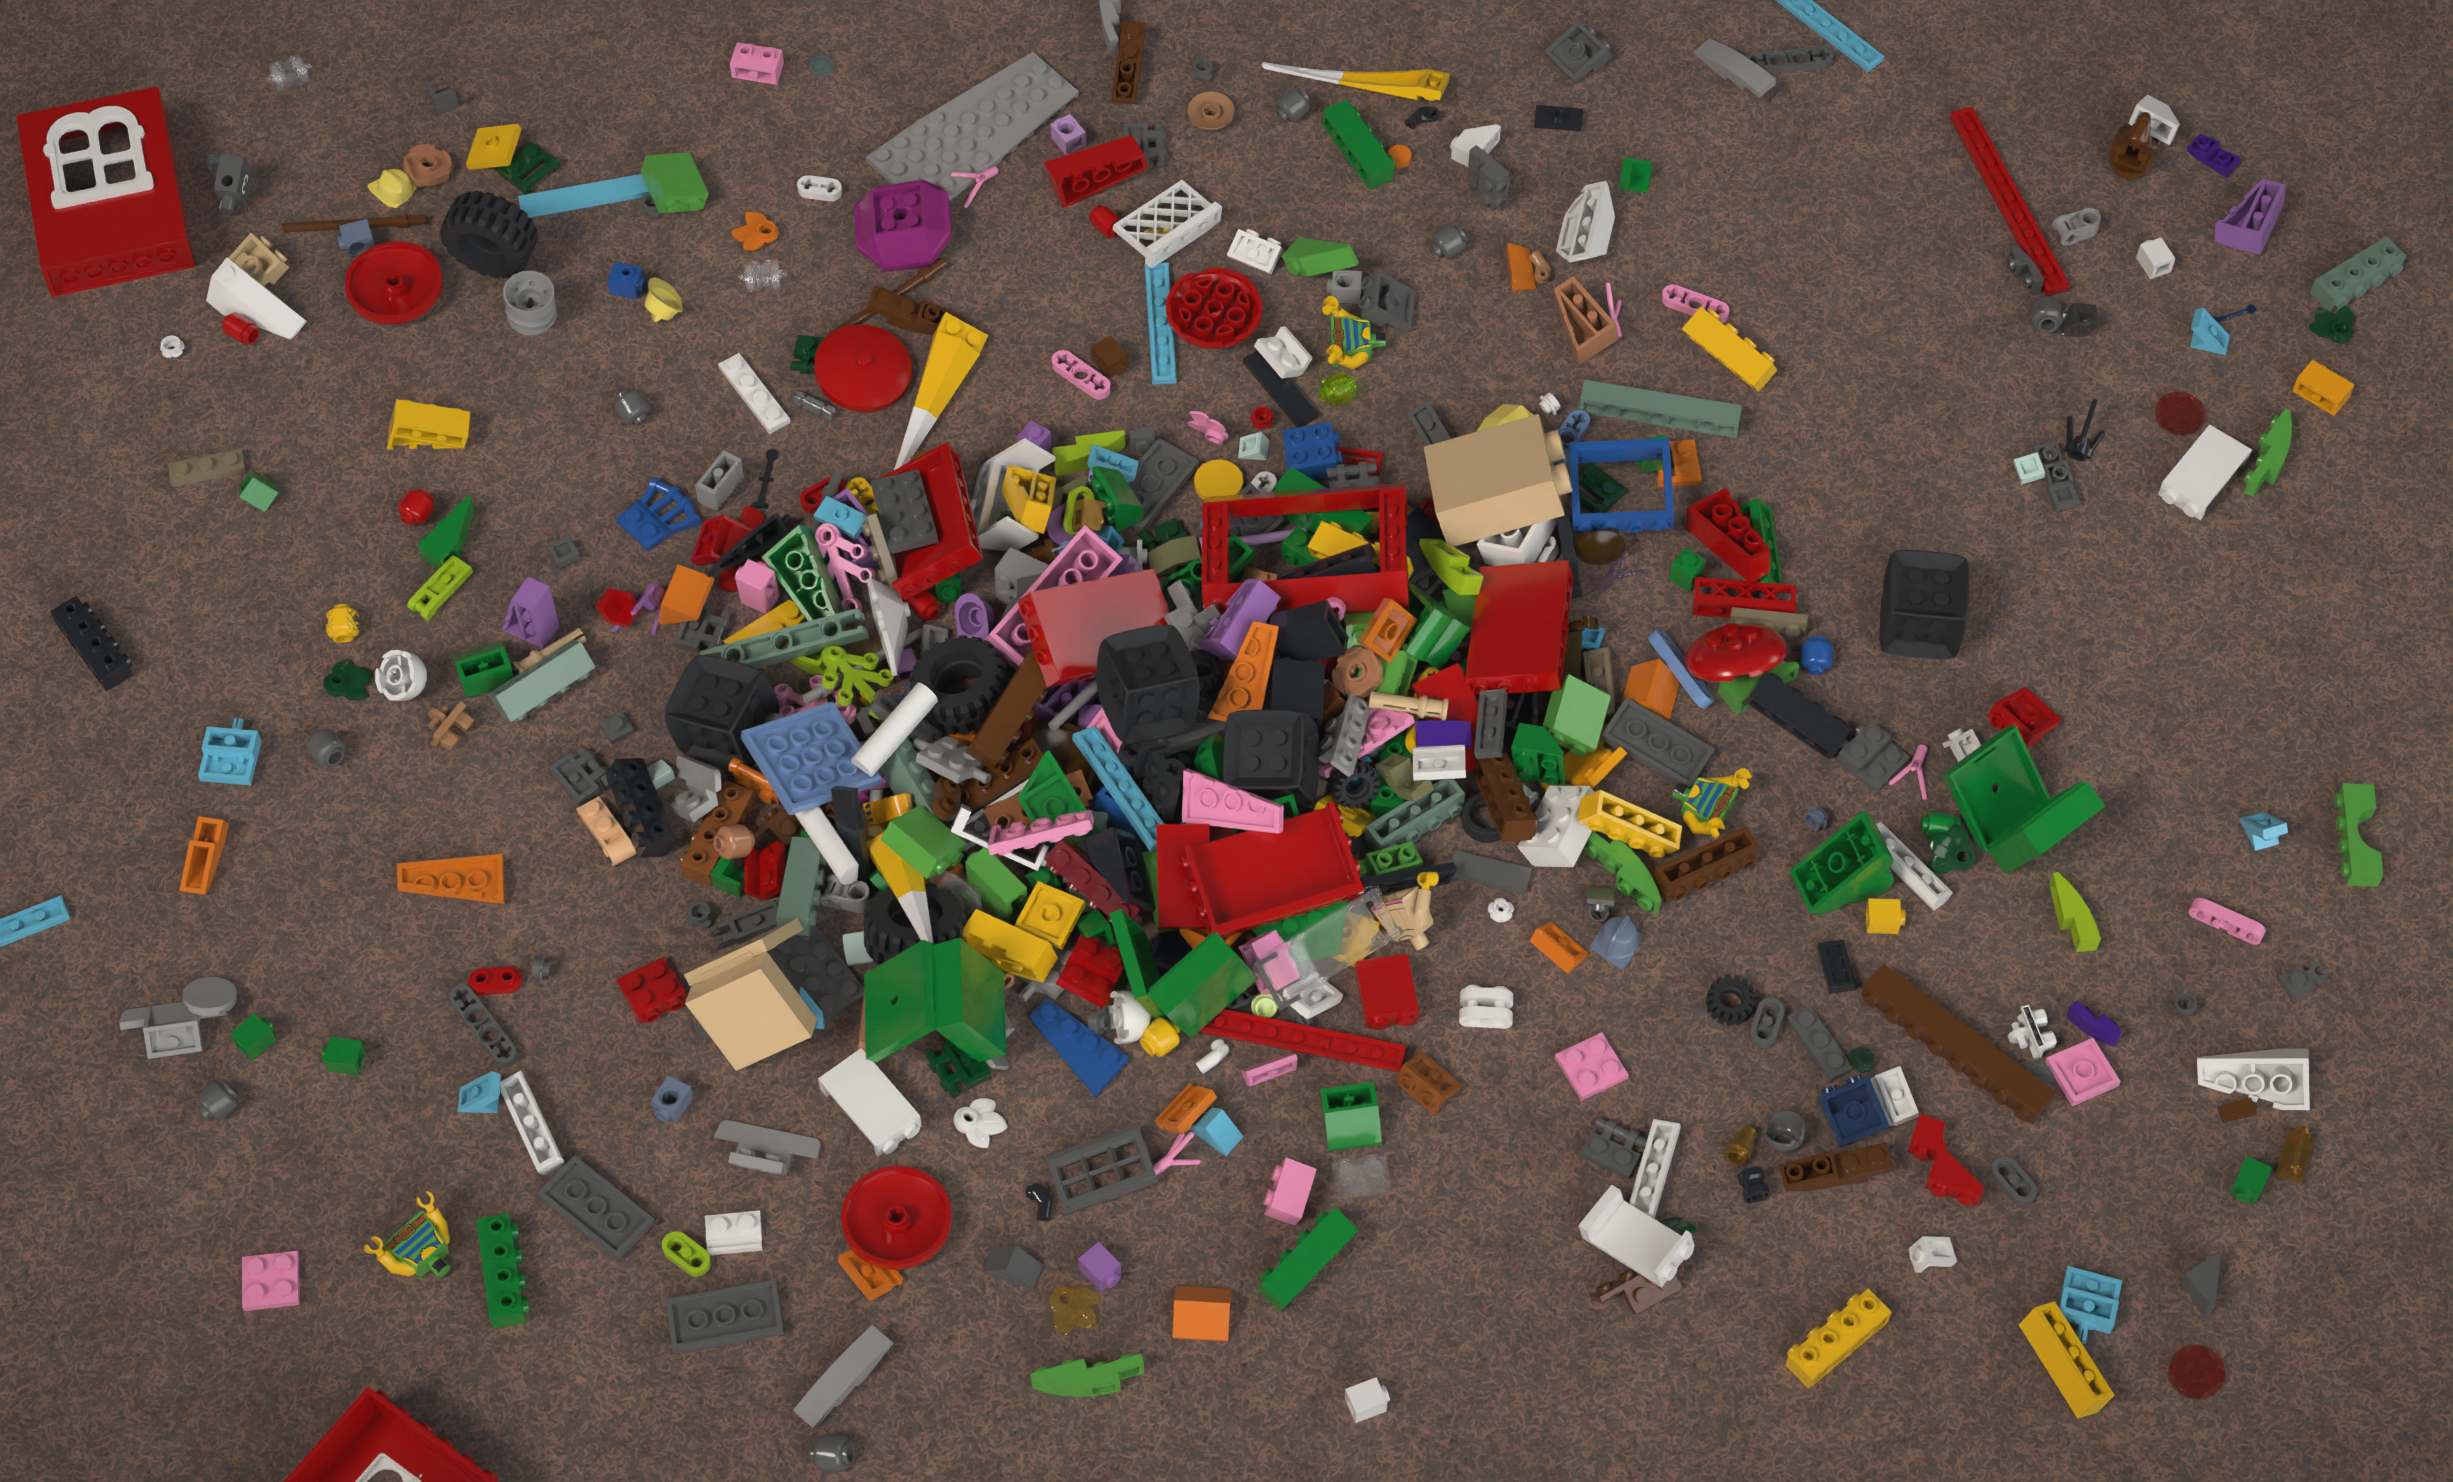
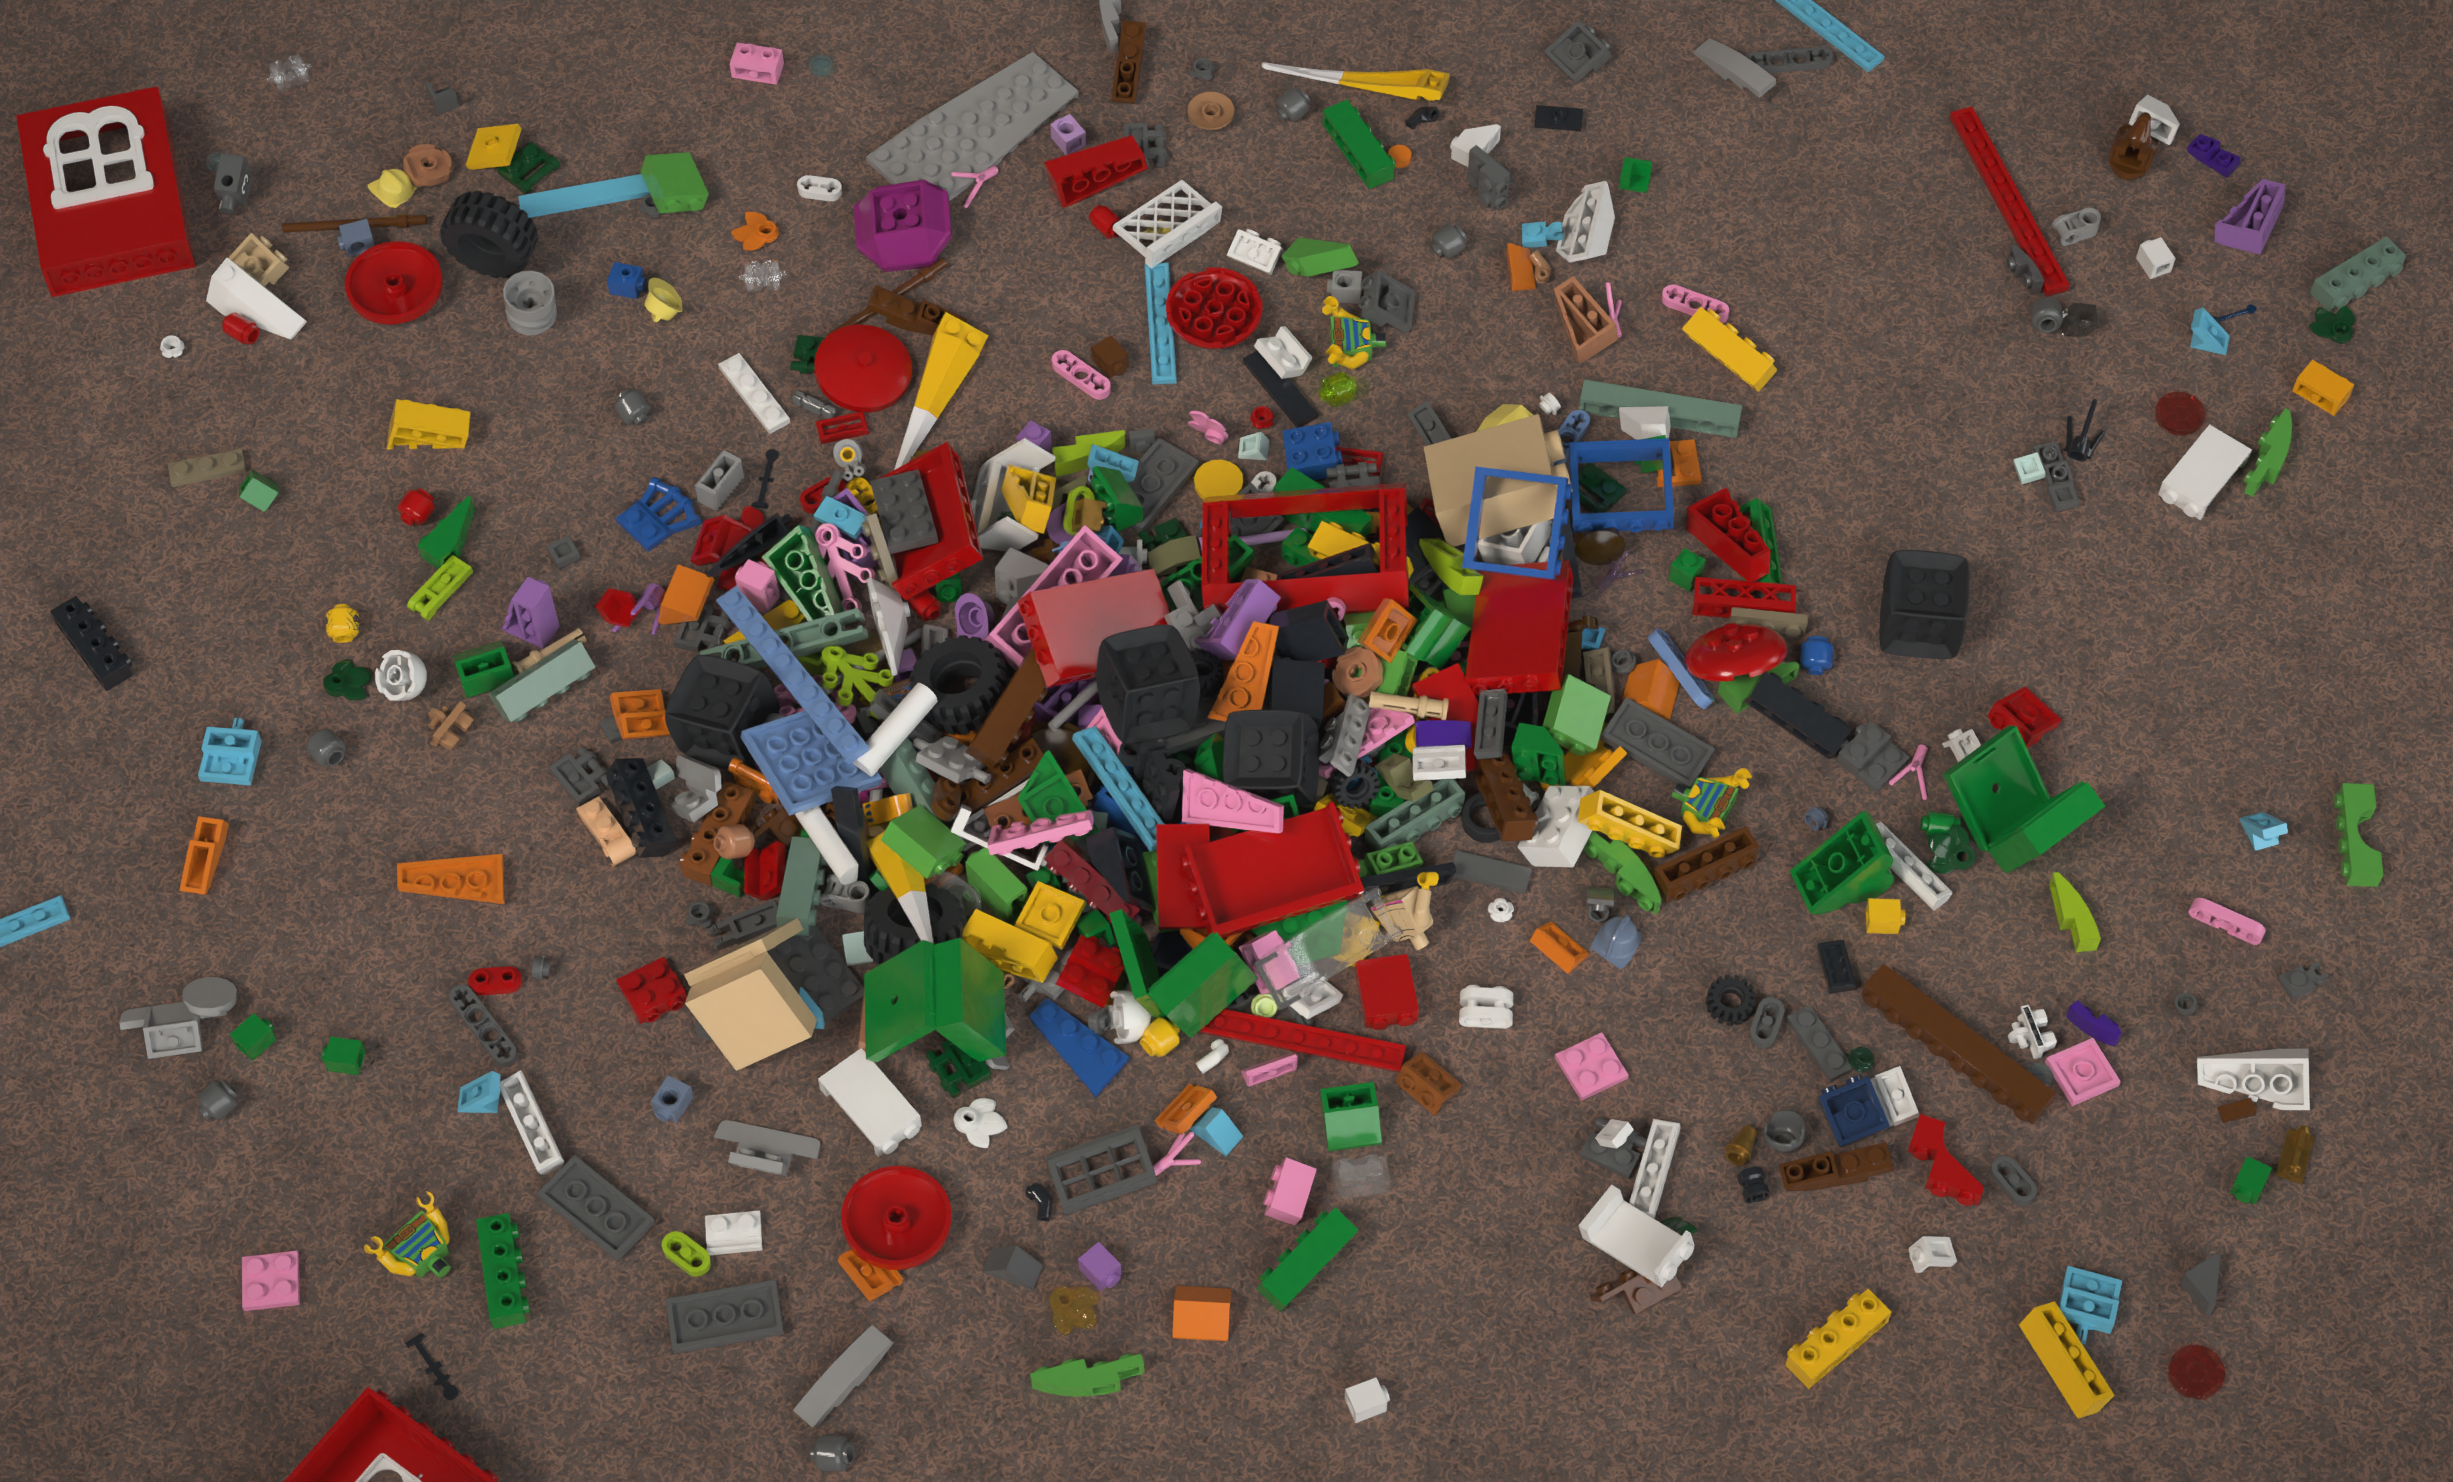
none -> black piece [405,1333,458,1400]
none -> orange slope [610,689,671,740]
none -> medium blue plate [716,585,870,765]
none -> red tile [815,411,869,445]
none -> light grey piece [833,438,866,481]
none -> blue window [1462,466,1572,580]
none -> medium azure plate [1522,221,1564,247]
none -> white plate [1595,1119,1634,1149]
none -> dark grey plate [1611,650,1636,675]
none -> white slope [1619,406,1671,440]

